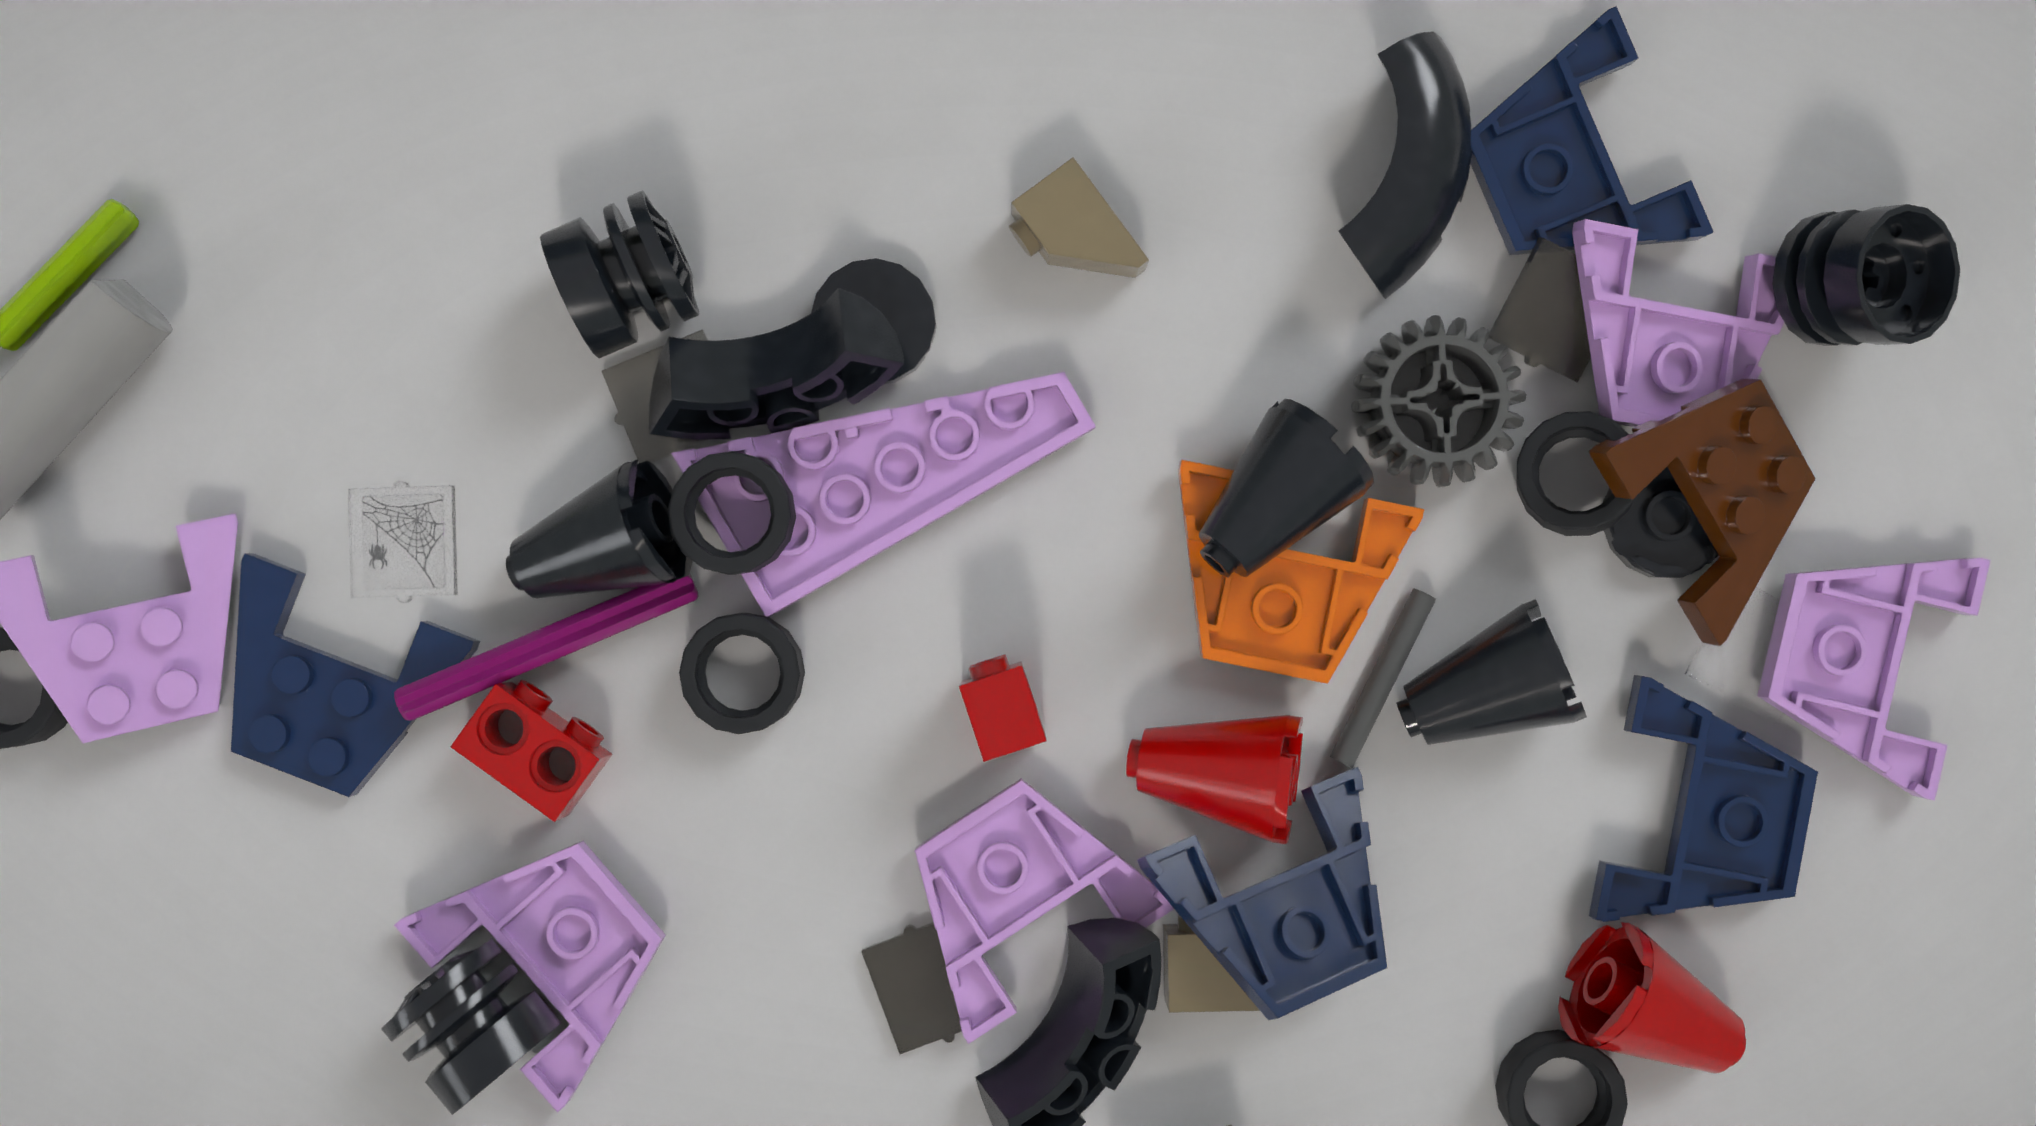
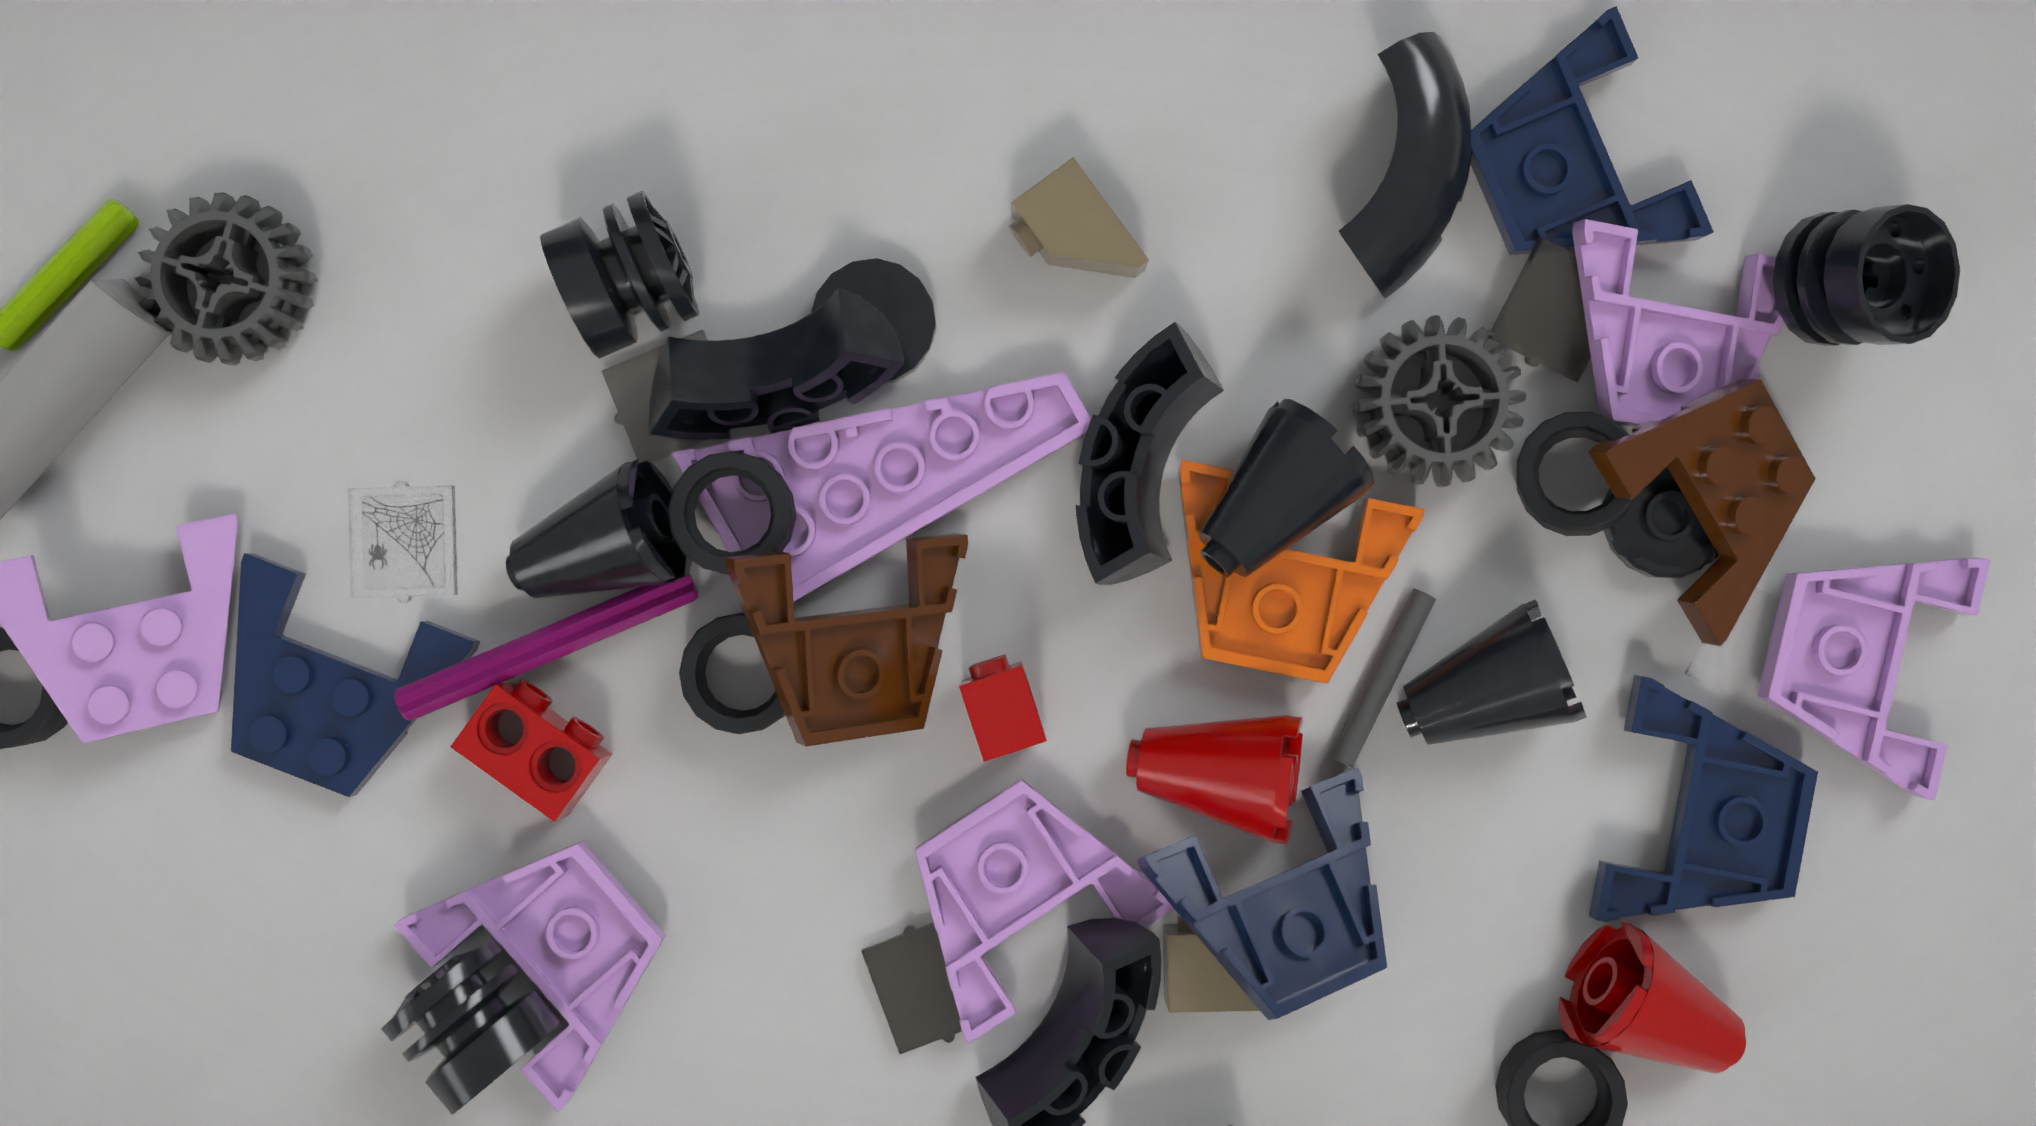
none -> dark grey gear [134,192,318,366]
none -> reddish brown wing [725,533,968,747]
none -> black brick [1076,322,1224,585]

